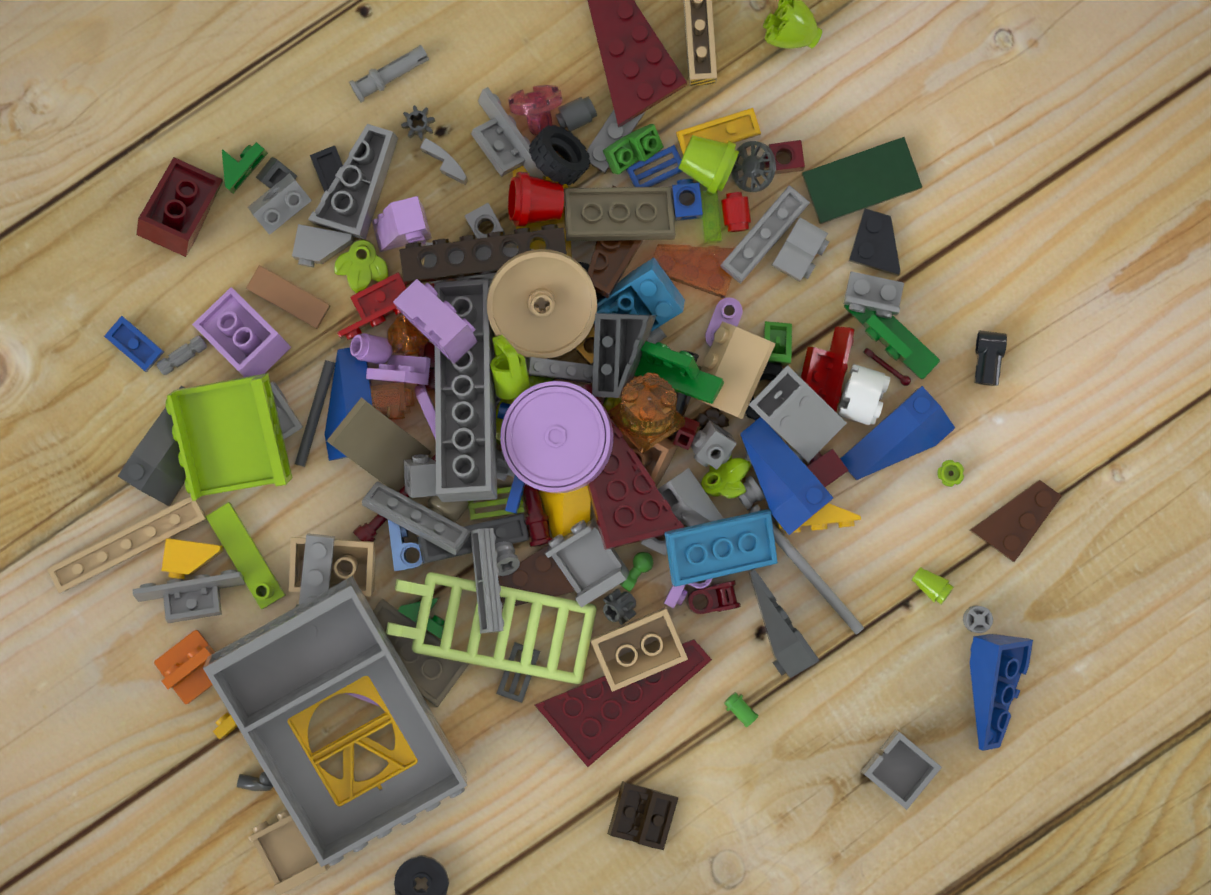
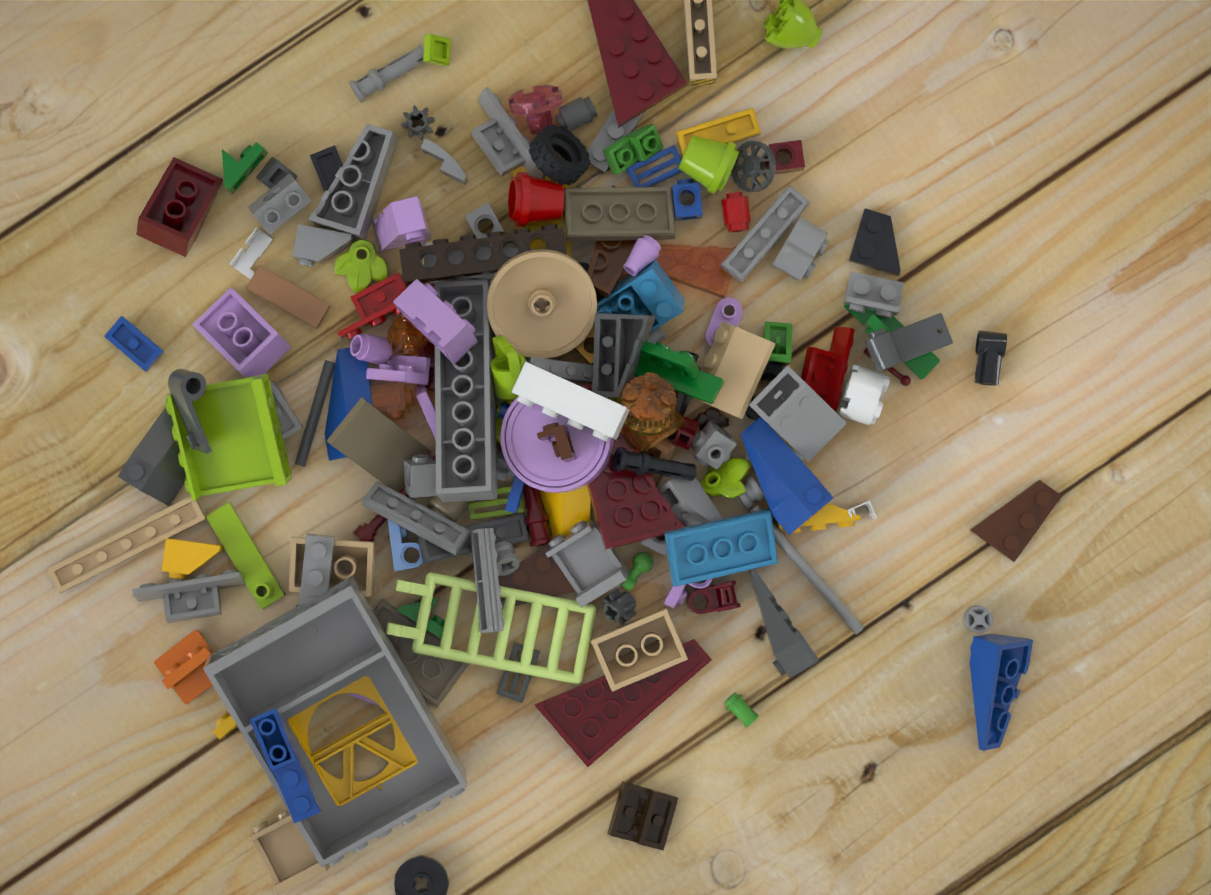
light grey axle [157,336,207,375] -> none
dark grey arm [237,772,273,791] -> none
clear neon green piece [700,191,722,244] -> none
dark green tile [802,137,922,224] -> none
dark red brick [807,449,848,487] -> none
blue wedge [840,386,955,480] -> none
light grey piece [861,730,942,810] -> none
lime cone [912,567,954,605] -> none
lime plate [937,460,964,487] -> none
none -> dark grey door [168,369,212,454]
none -> white piece [230,227,273,280]
none -> blue slope [249,708,322,823]
none -> lime tile [423,34,451,66]
none -> white brick [512,362,630,442]
none -> reddish brown bracket [537,422,577,462]
none -> black pin [613,447,697,481]
none -> lavender cone [623,235,661,276]
none -> white piece [847,501,877,520]
none -> dark grey door [865,313,953,372]

